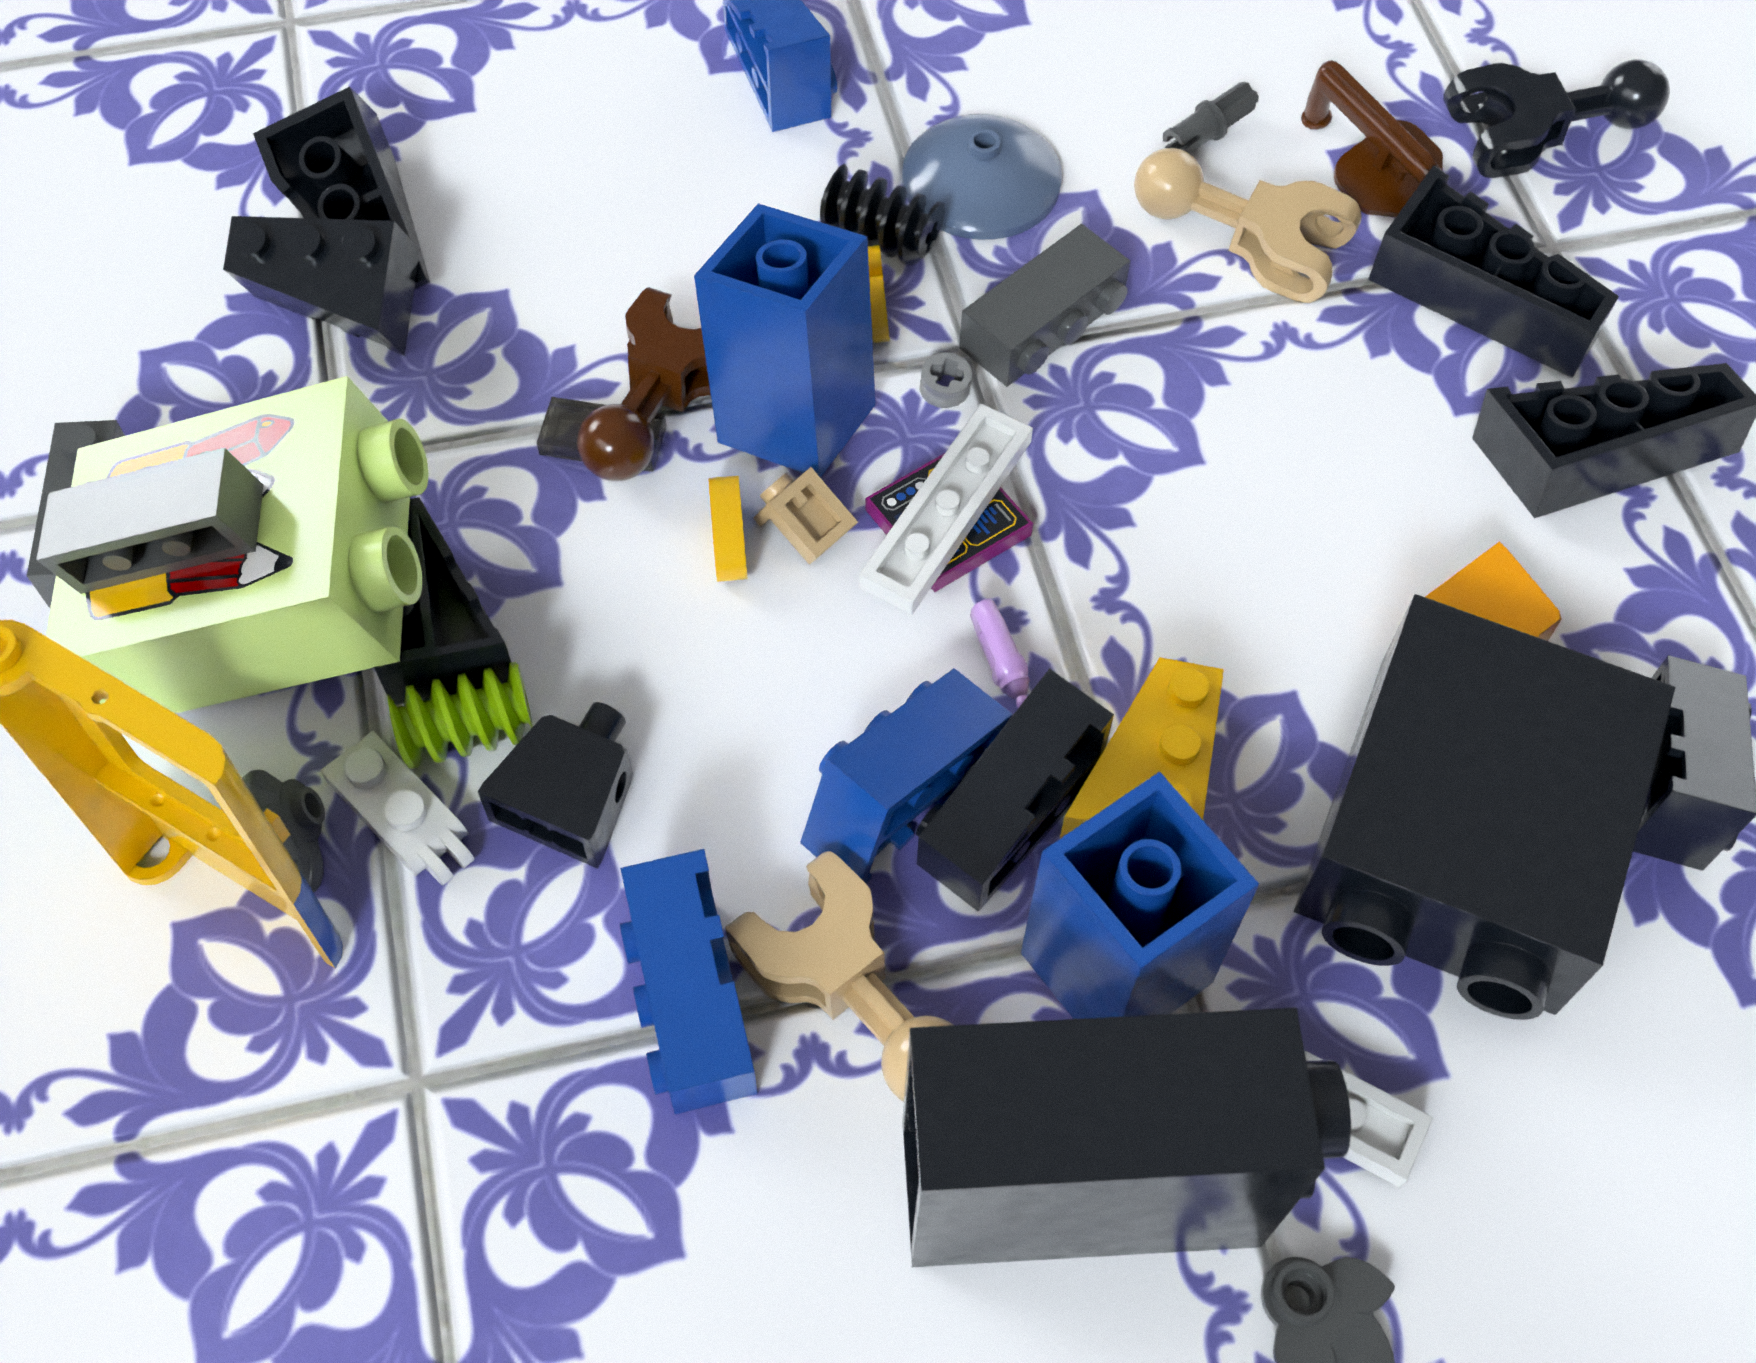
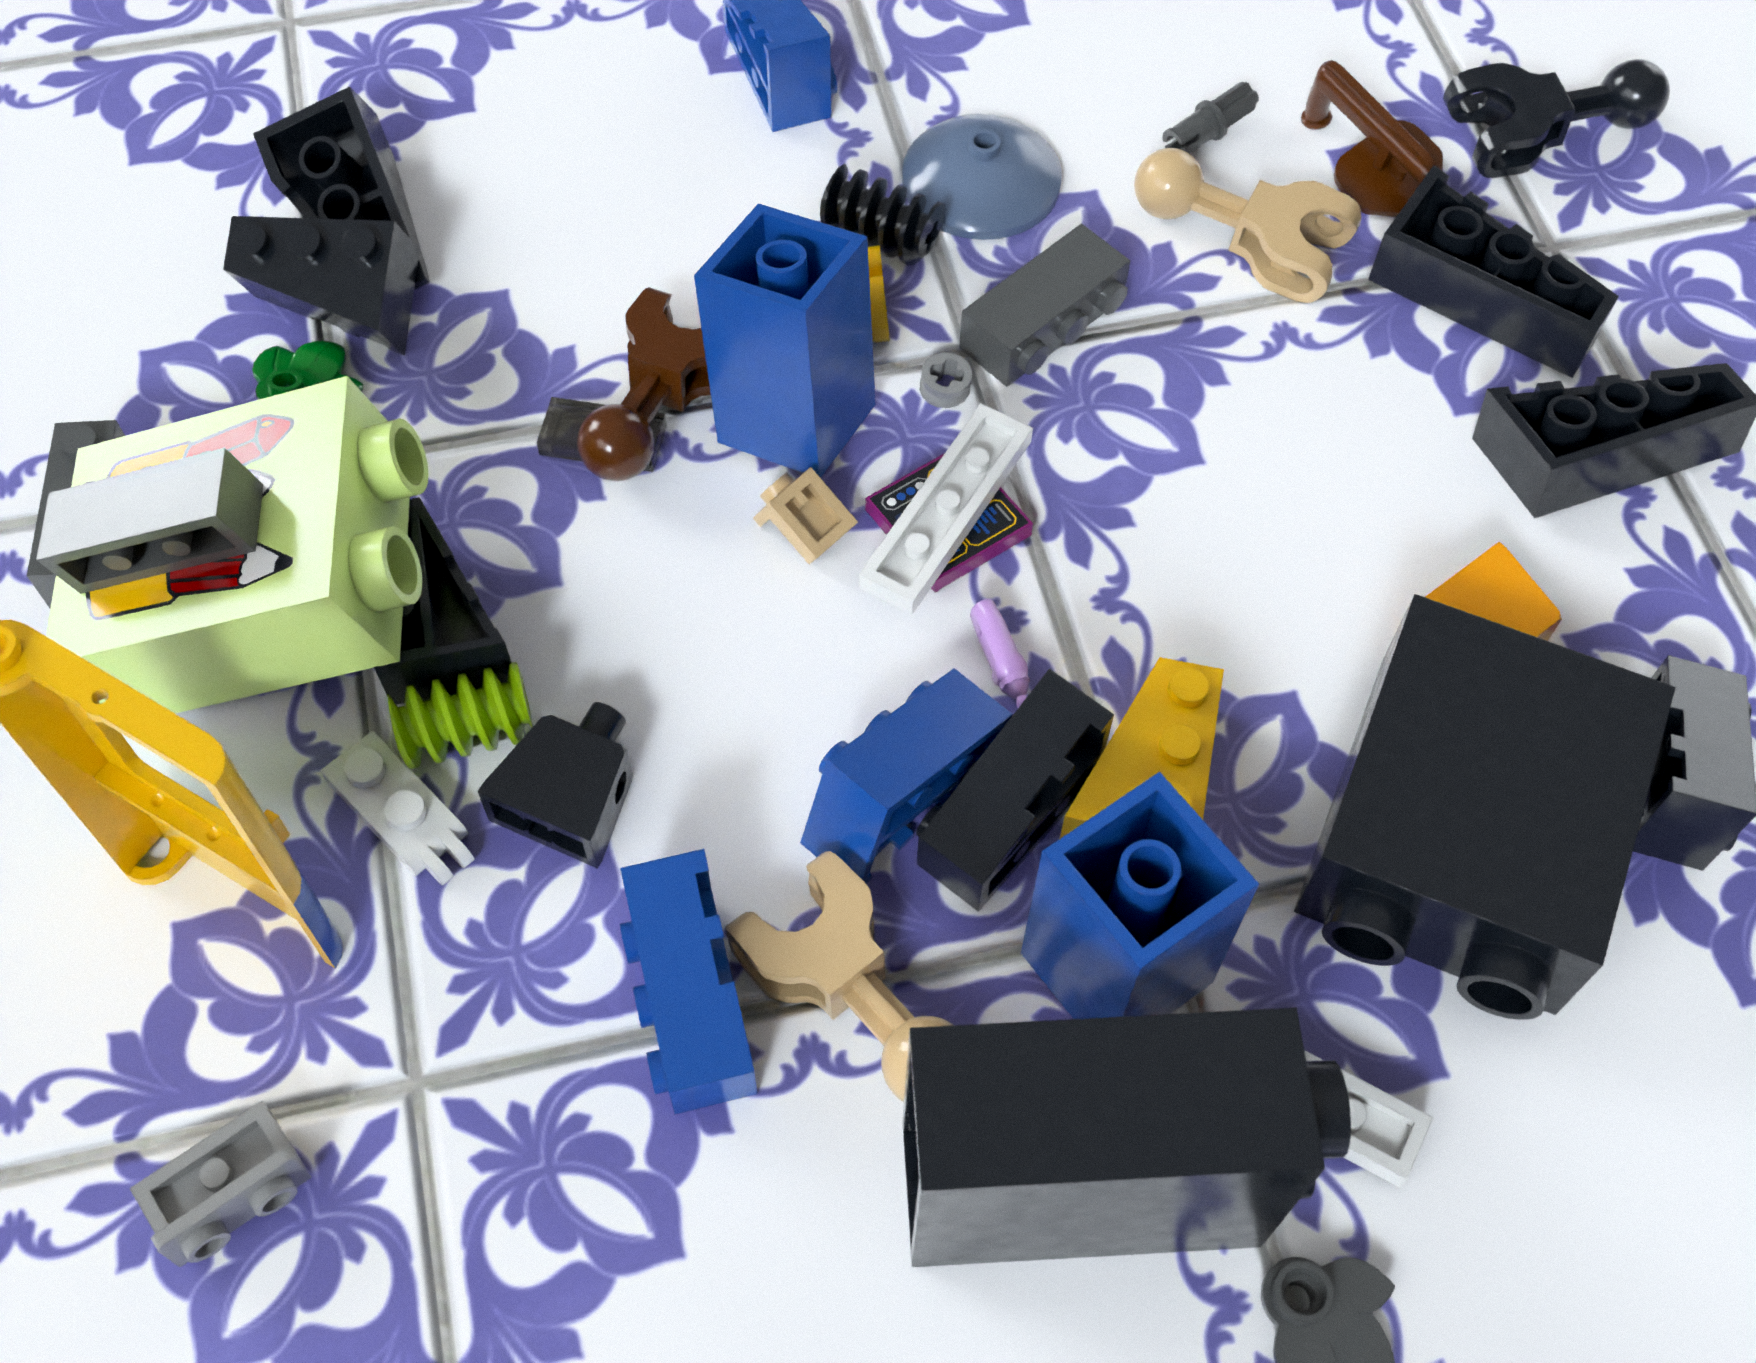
dark grey plate [242,769,325,892] -> none
yellow beam [708,475,748,582] -> none
none -> light grey bracket [129,1101,312,1267]
none -> green plate [252,341,364,400]

